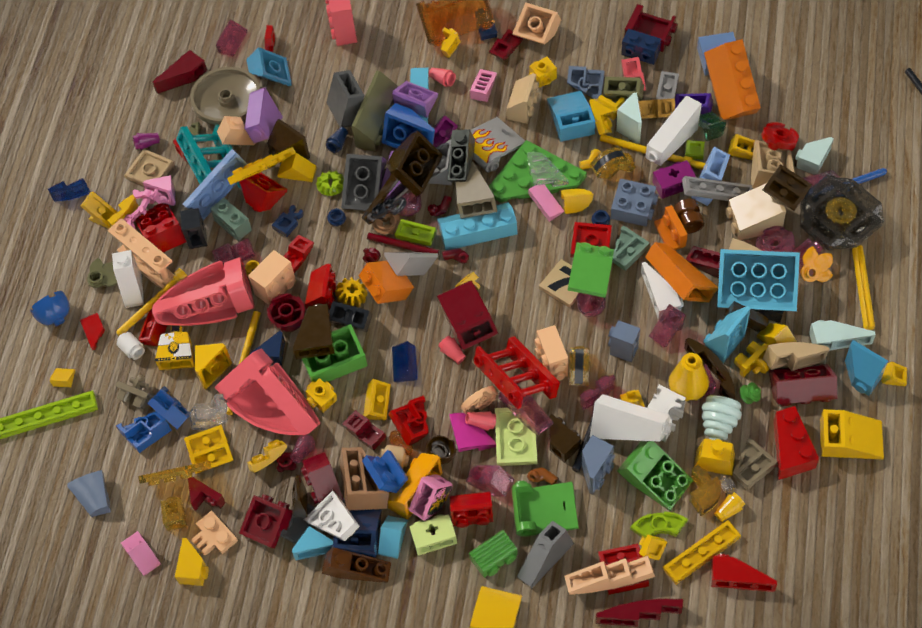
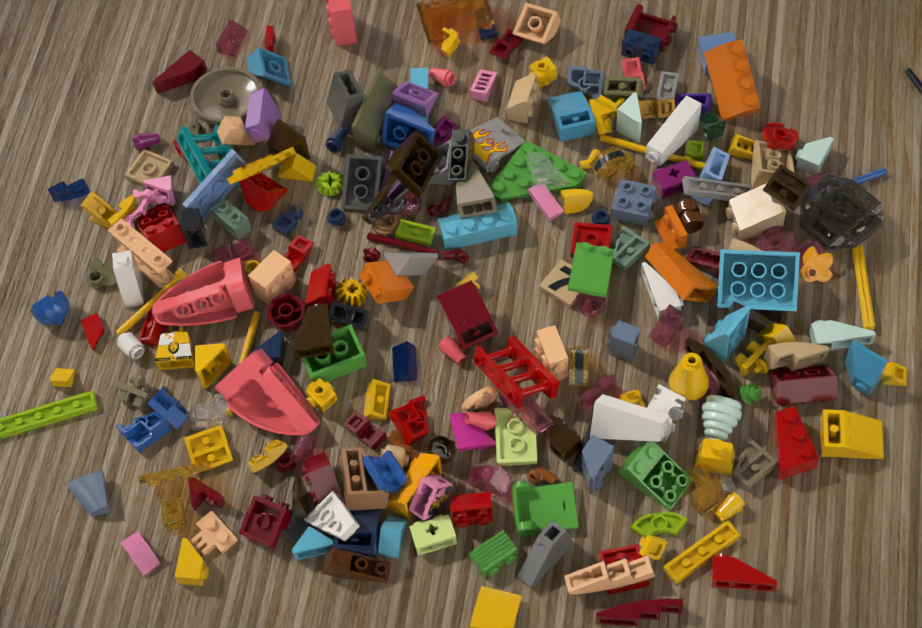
clear yellow gear [825,197,857,225] -> none

